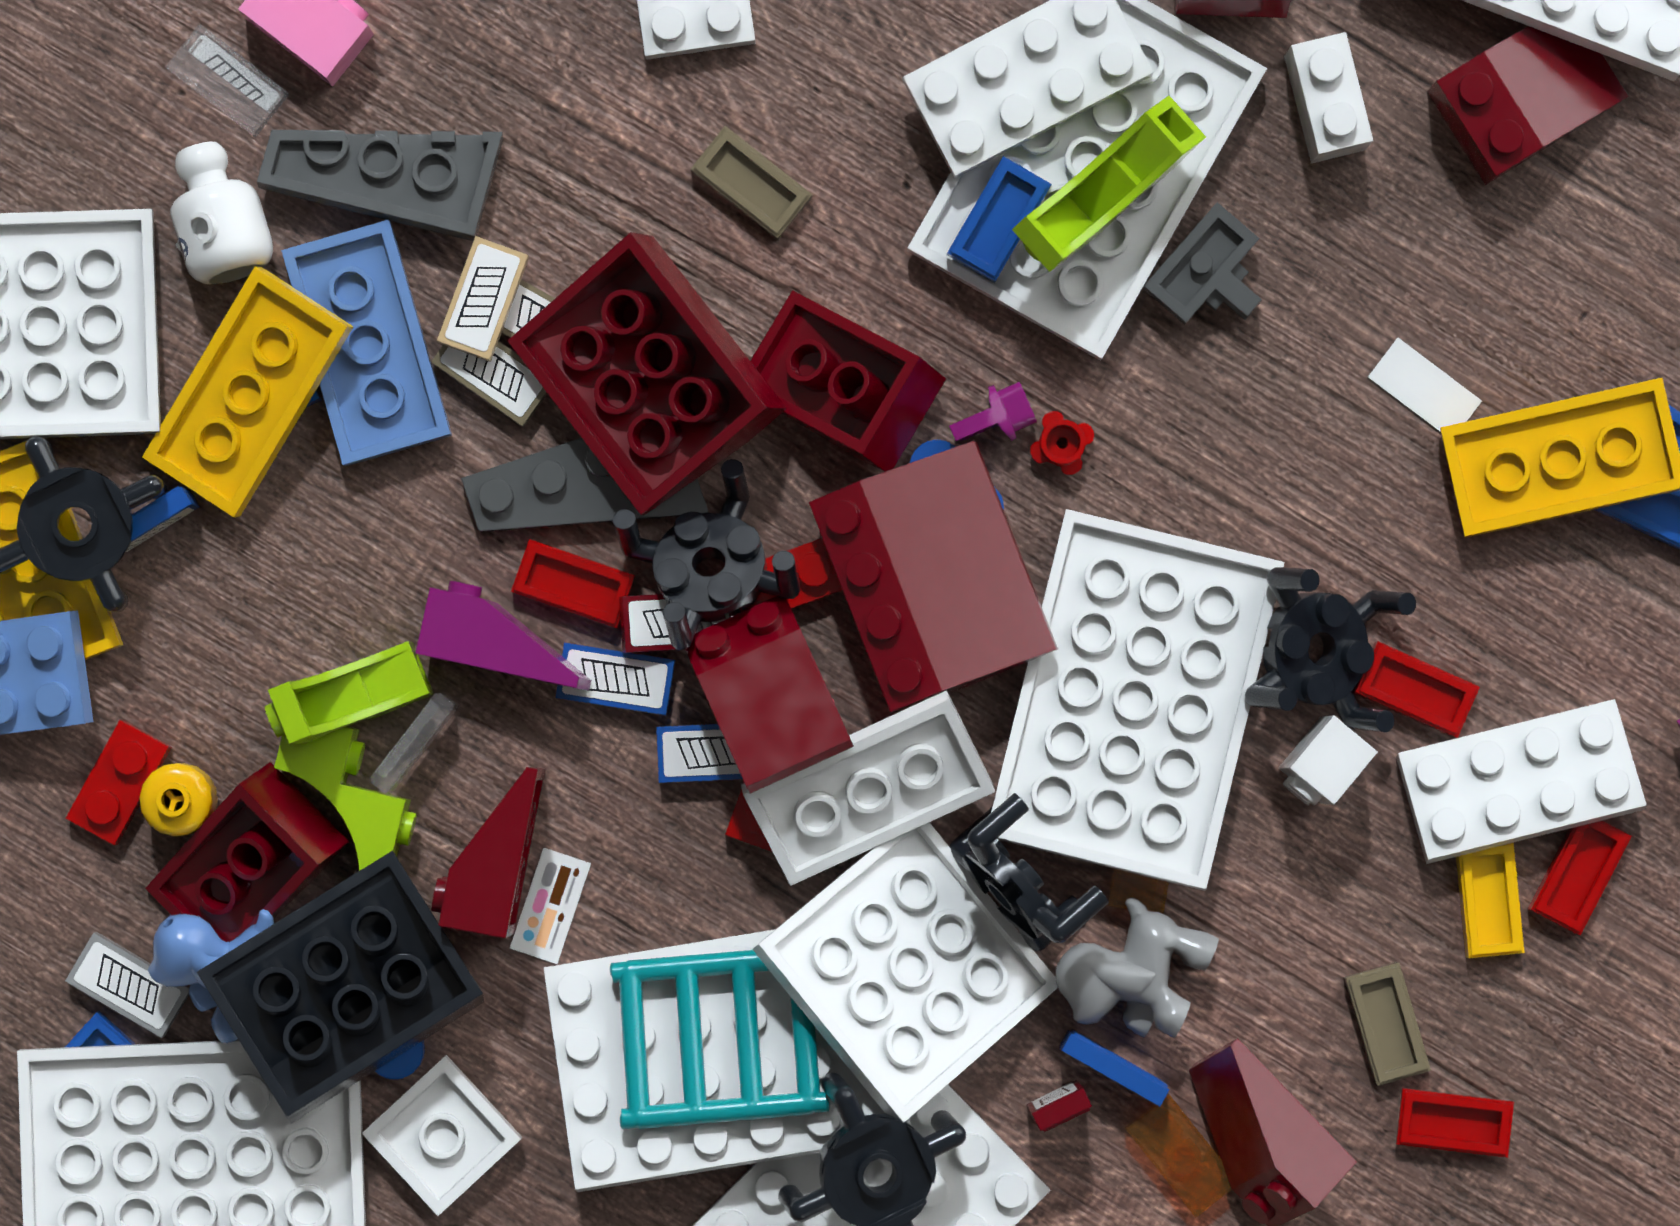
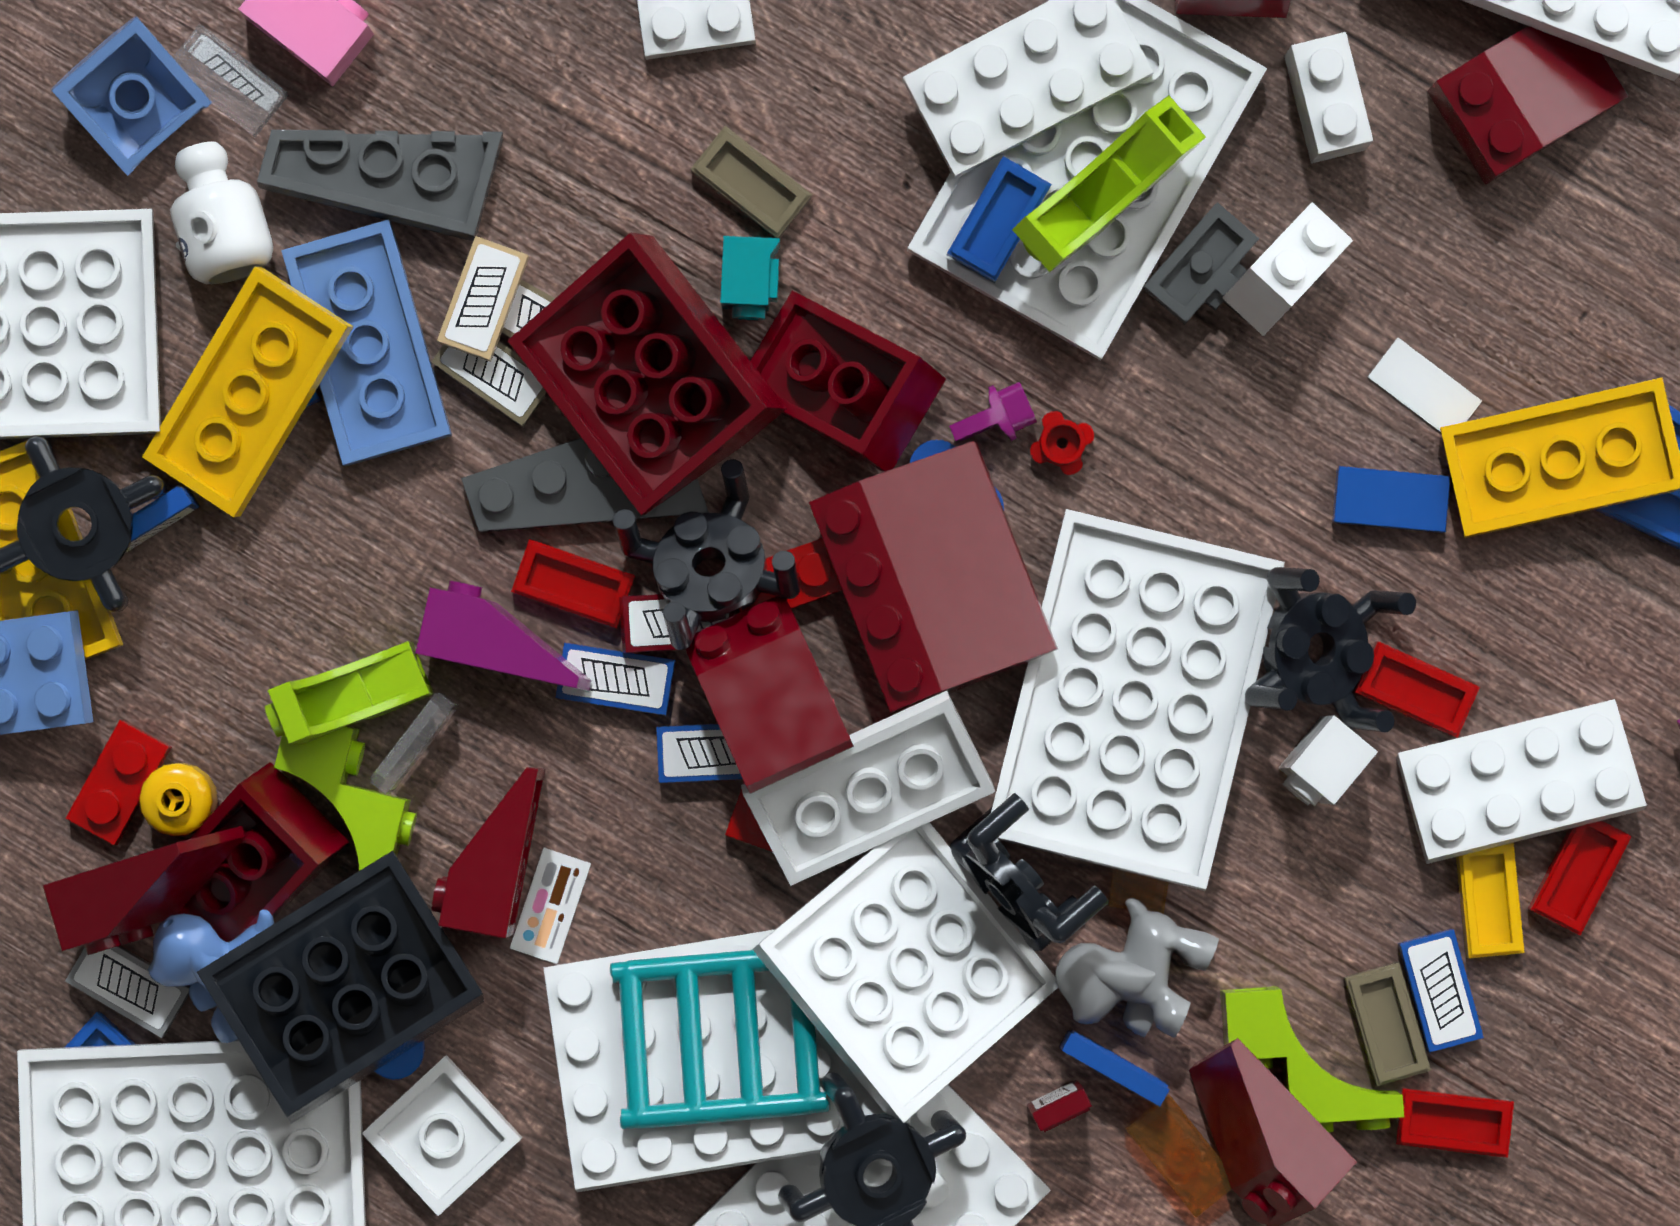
none -> dark red slope [43,826,245,955]
none -> medium blue slope [51,16,212,176]
none -> teal window [720,236,780,320]
none -> lime arch [1220,986,1404,1132]
none -> white brick [1223,202,1353,336]
none -> blue tile [1332,466,1450,533]
none -> tile [1397,929,1484,1053]

